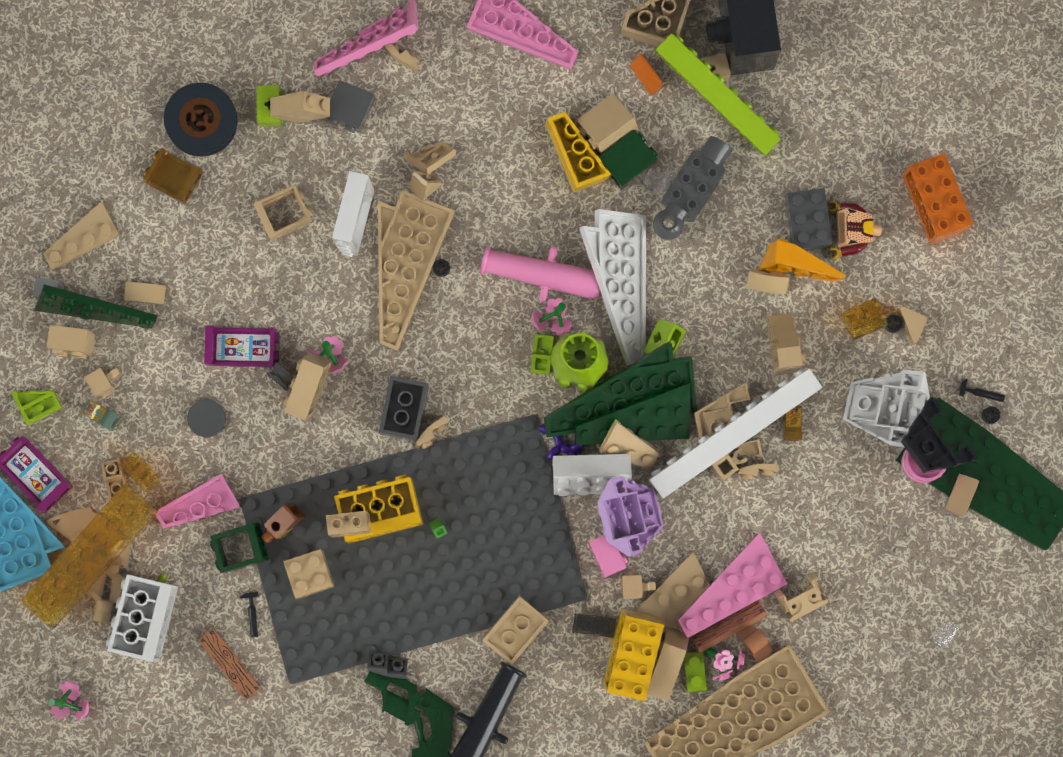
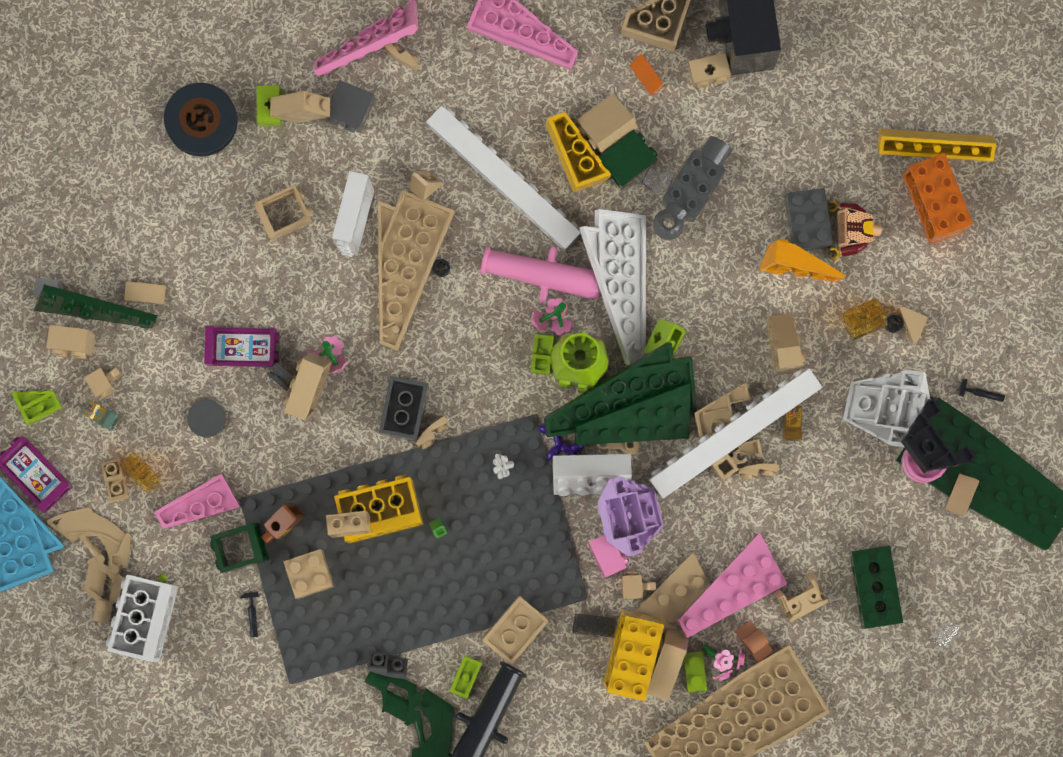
clear yellow brick [21,483,159,628] -> none
tan wing [43,201,120,271] -> none
bright pink plant [48,680,89,721] -> none
pearl gold panel [143,148,204,205] -> none
nougat tile [198,628,261,701] -> none
tan wing [403,141,456,174] -> none
tan wing [599,419,659,469] -> none
lime brick [654,33,781,156] -> none
nougat tile [690,600,768,653] -> none
tan slope [746,268,790,294] -> none
black bush [982,406,1000,424] -> none
none -> white brick [426,106,581,252]
none -> lime plate [449,655,482,699]
none -> white plant [493,454,514,479]
none -> dark green brick [849,546,903,629]
none -> yellow brick [877,128,996,162]

